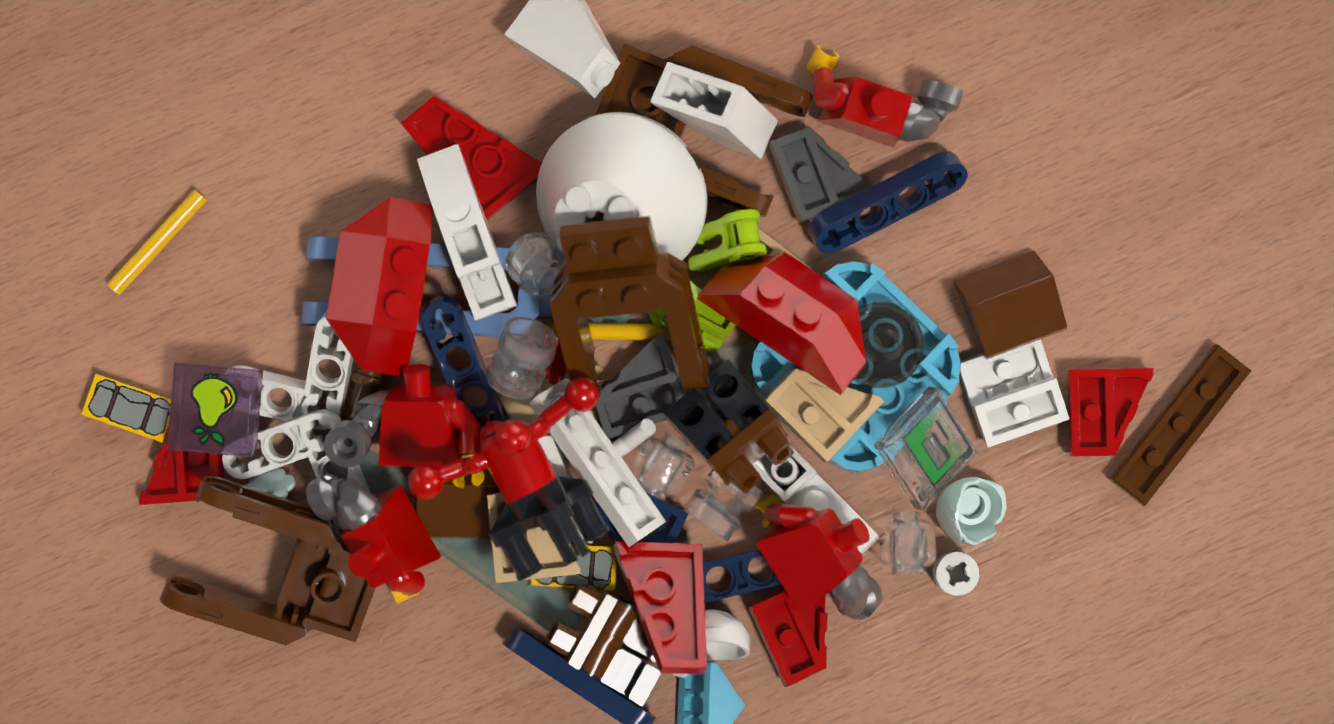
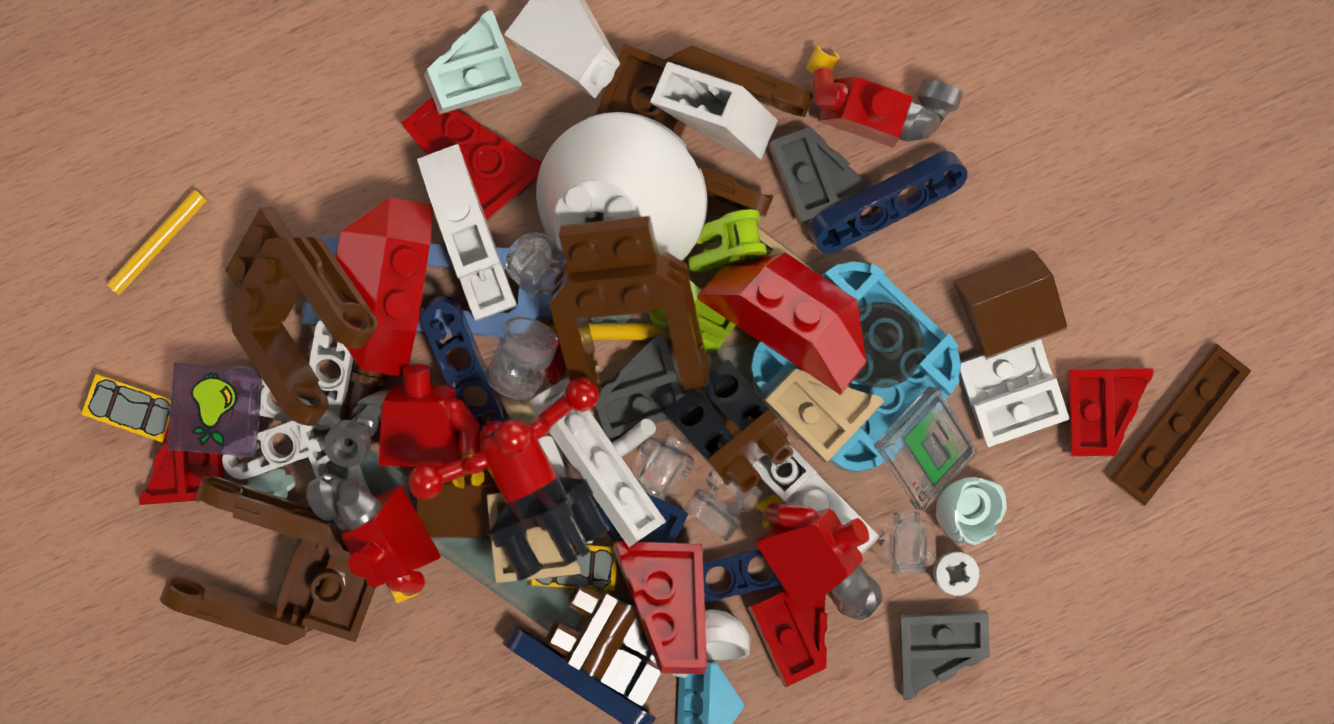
none -> reddish brown plate [226,207,378,426]
none -> light aqua wing [424,10,522,114]
none -> dark grey wing [899,610,990,700]

